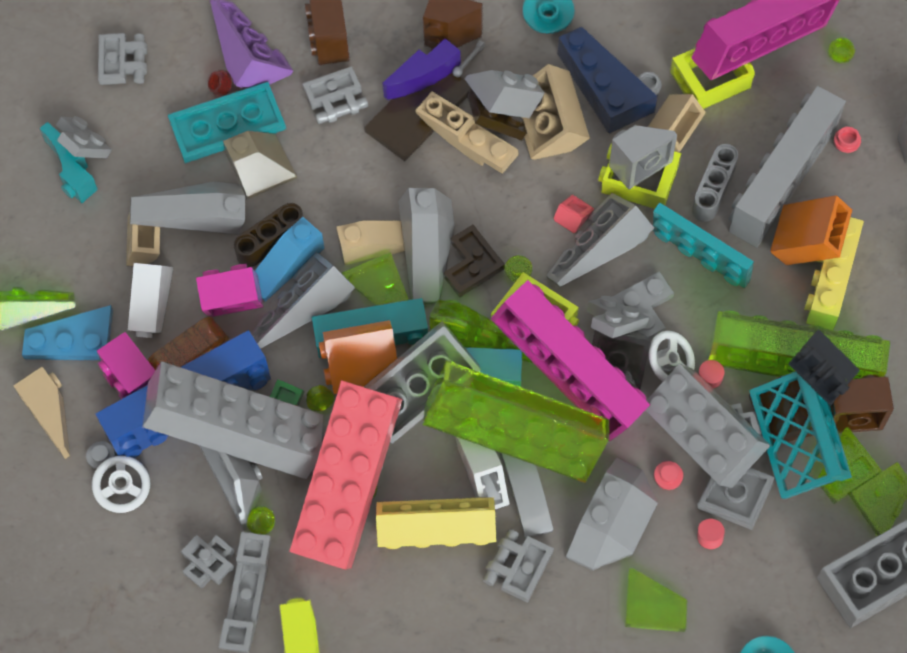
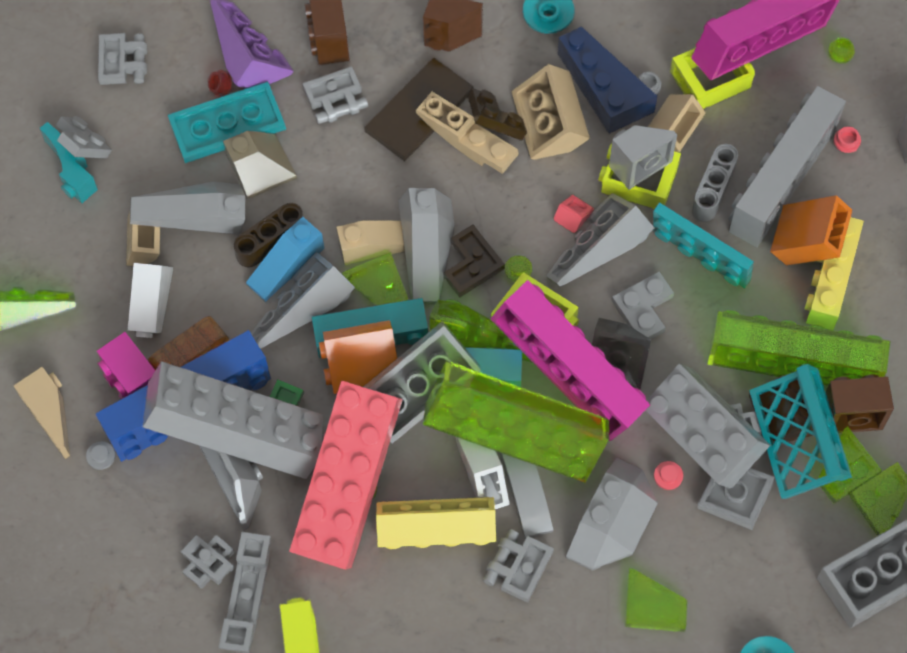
dark azure wing [22,305,113,360] -> none
white piece [92,455,150,513] -> none
dark pink brick [196,264,264,318] -> none
clear neon green plate [246,506,275,535] -> none
clear neon green plate [306,385,334,411] -> none
dark purple slope [383,39,461,100] -> none
light grey hinge [452,40,485,77] -> none
light grey slope [465,70,545,118] -> none
light grey plate [587,296,649,338] -> none
white piece [648,331,695,382] -> none
coral piece [697,519,725,549] -> none
coral piece [698,360,725,389] -> none
black hinge [788,329,860,405] -> none

